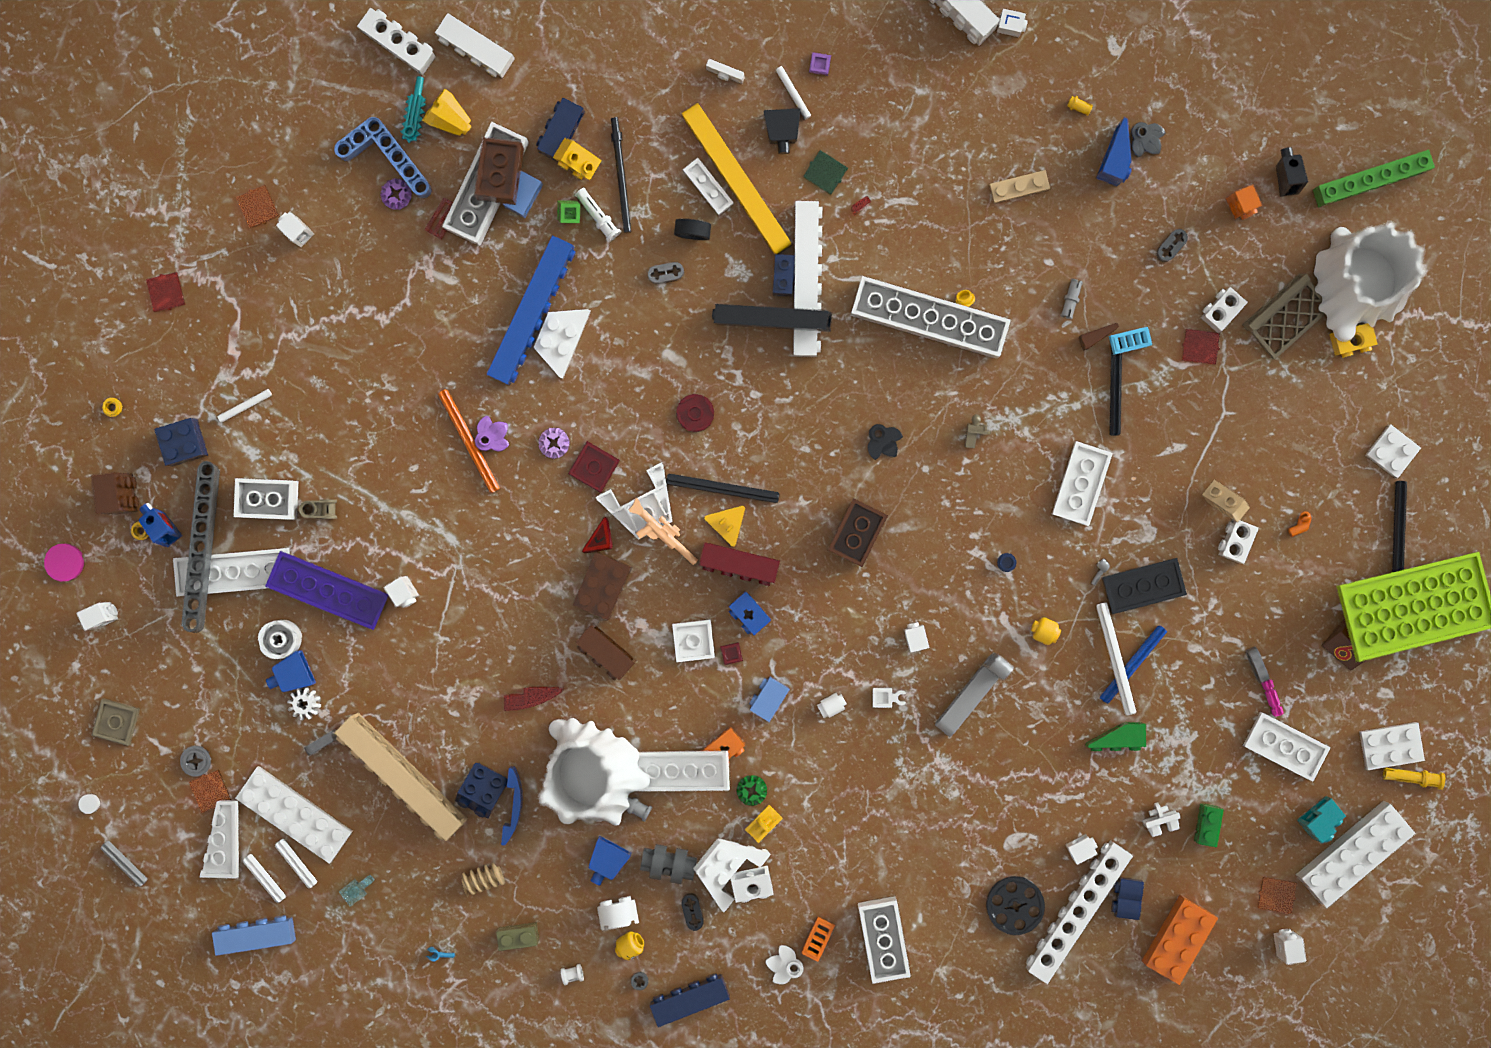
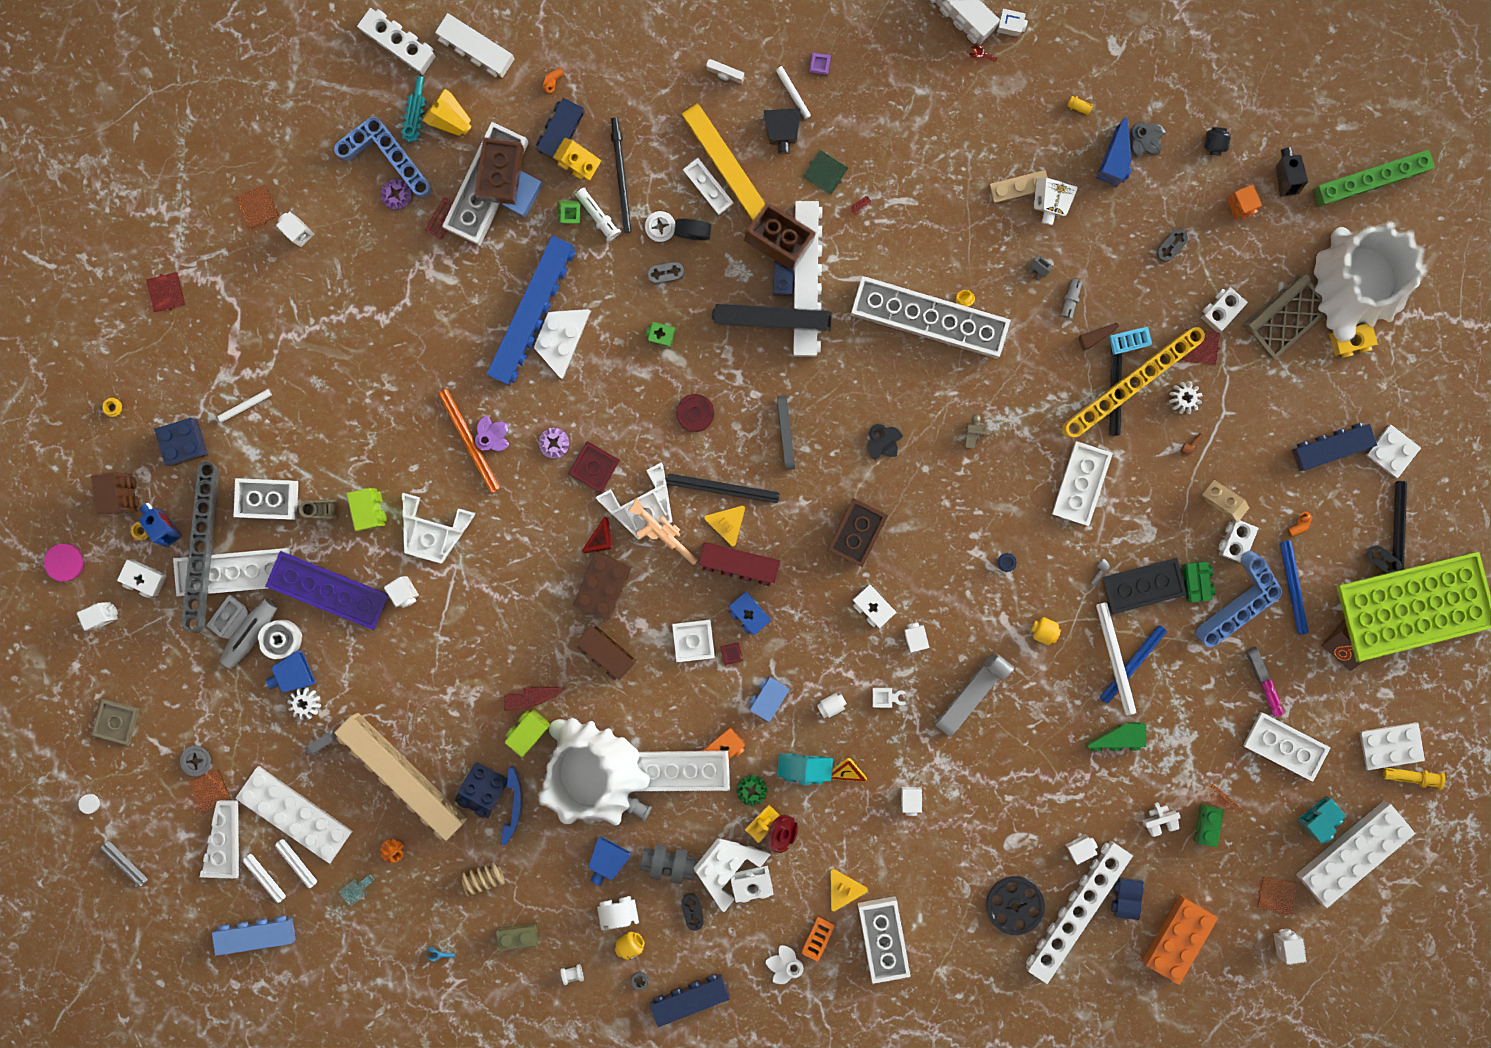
none -> white brick [117,559,167,598]
none -> light grey plate [206,595,277,669]
none -> lime brick [347,488,387,531]
none -> orange gear [380,838,404,864]
none -> white wing [402,493,476,563]
none -> lime brick [505,709,551,757]
none -> orange arm [543,67,565,93]
none -> white gear [645,211,675,242]
none -> bright green brick [646,322,676,348]
none -> reddish brown brick [744,202,816,271]
none -> dark red tile [767,814,798,853]
none -> dark grey beam [777,395,795,470]
none -> teal brick [777,753,833,785]
none -> piece [831,758,867,782]
none -> yellow piece [831,869,868,911]
none -> white brick [852,584,896,628]
none -> white brick [901,787,922,816]
none -> clear red hand [969,45,997,62]
none -> dark grey tile [1028,255,1053,281]
none -> white torso [1034,178,1078,225]
none -> yellow beam [1062,327,1205,438]
none -> white gear [1169,382,1202,414]
none -> dark orange hand [1180,433,1204,456]
none -> green brick [1182,561,1215,602]
none -> medium blue beam [1196,551,1282,647]
none -> black head [1204,127,1231,156]
none -> clear orange piece [1209,784,1243,813]
none -> blue axle [1280,540,1309,635]
none -> dark blue brick [1292,422,1377,471]
none -> black beam [1367,546,1402,574]

